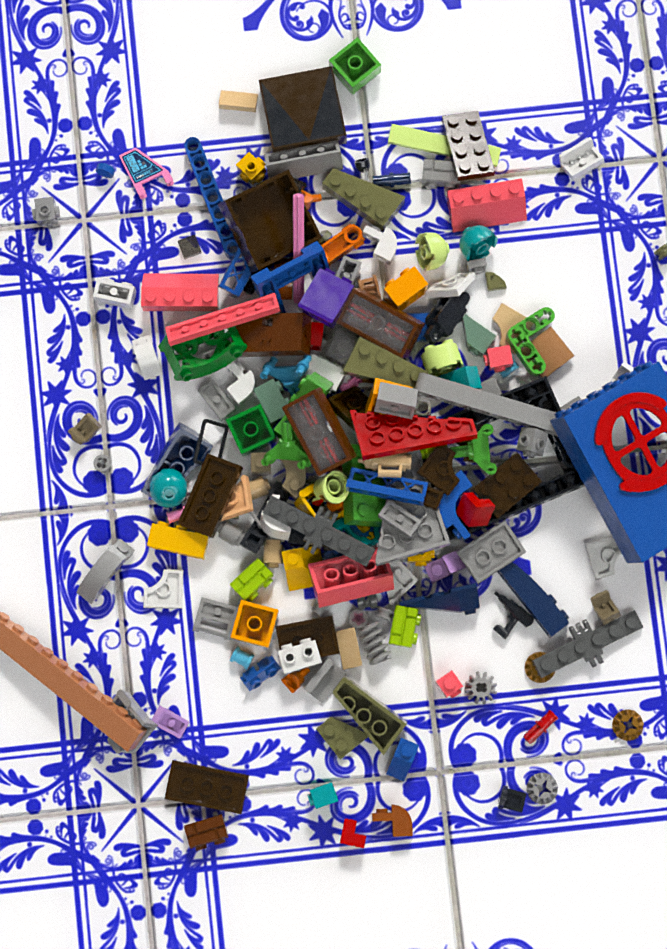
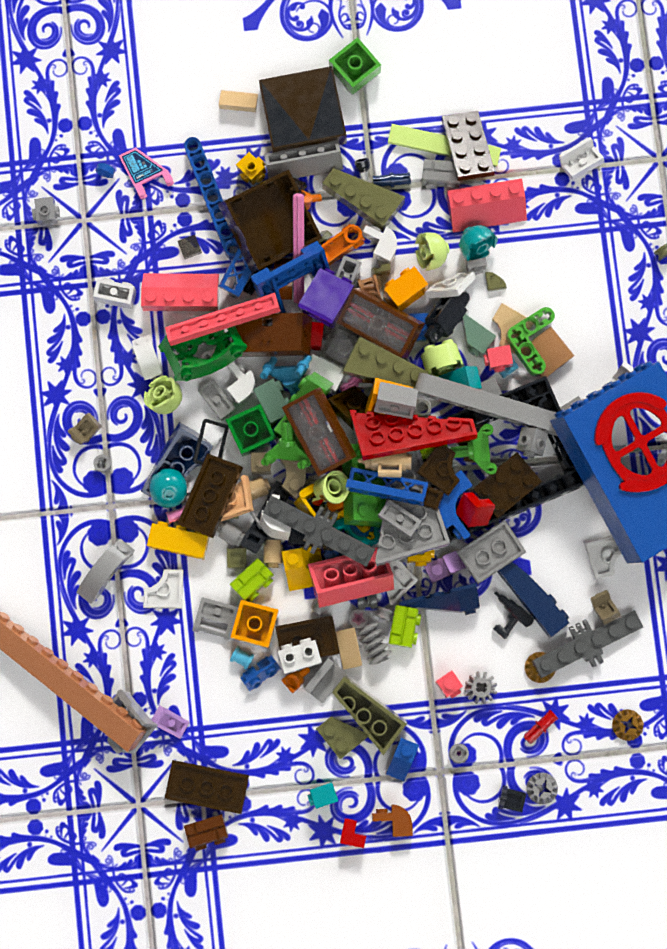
none -> yellowish green cylinder [144,376,183,414]
none -> olive tile [227,548,247,568]
none -> olive tile [371,263,391,276]
none -> light grey tile [449,744,469,763]

